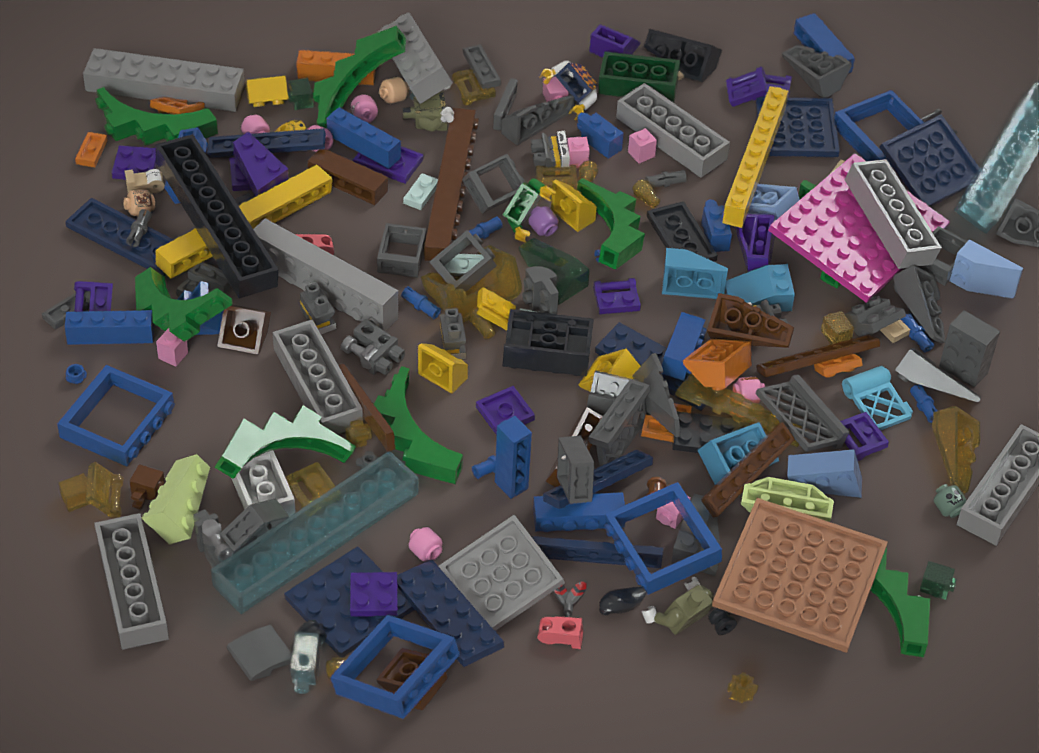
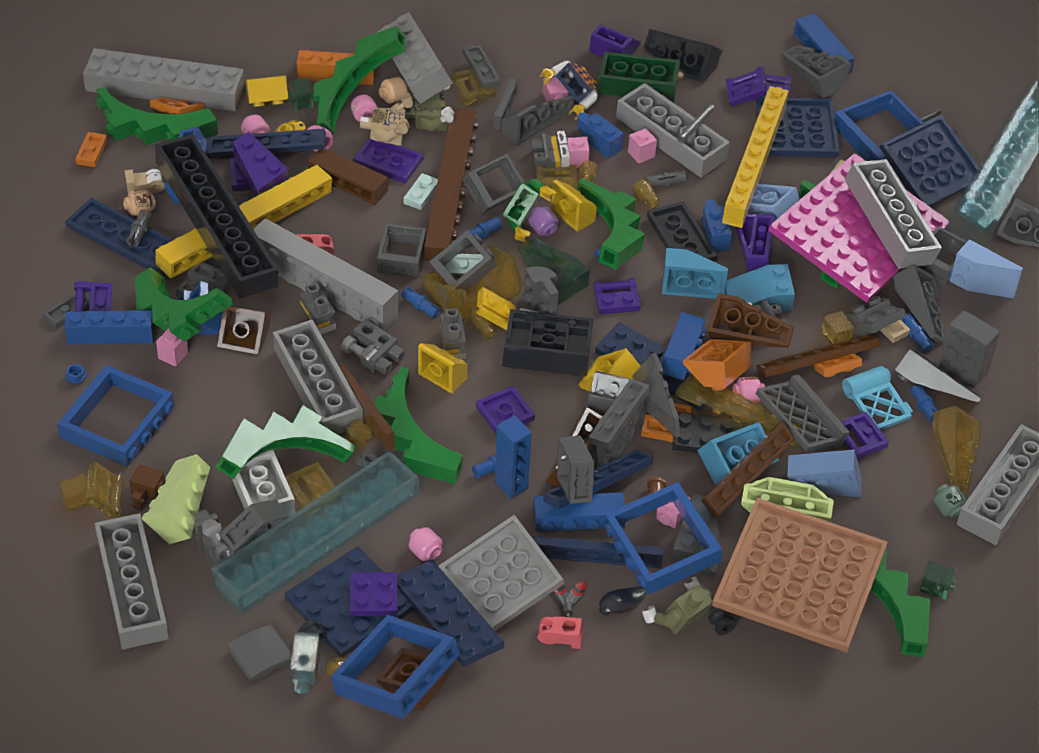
dark purple plate [112,146,156,180] -> none
blue brick [327,107,401,169] -> none
clear yellow gear [727,672,758,704] -> none
none -> tan torso [360,92,413,146]
none -> flat silver bar [677,104,715,143]

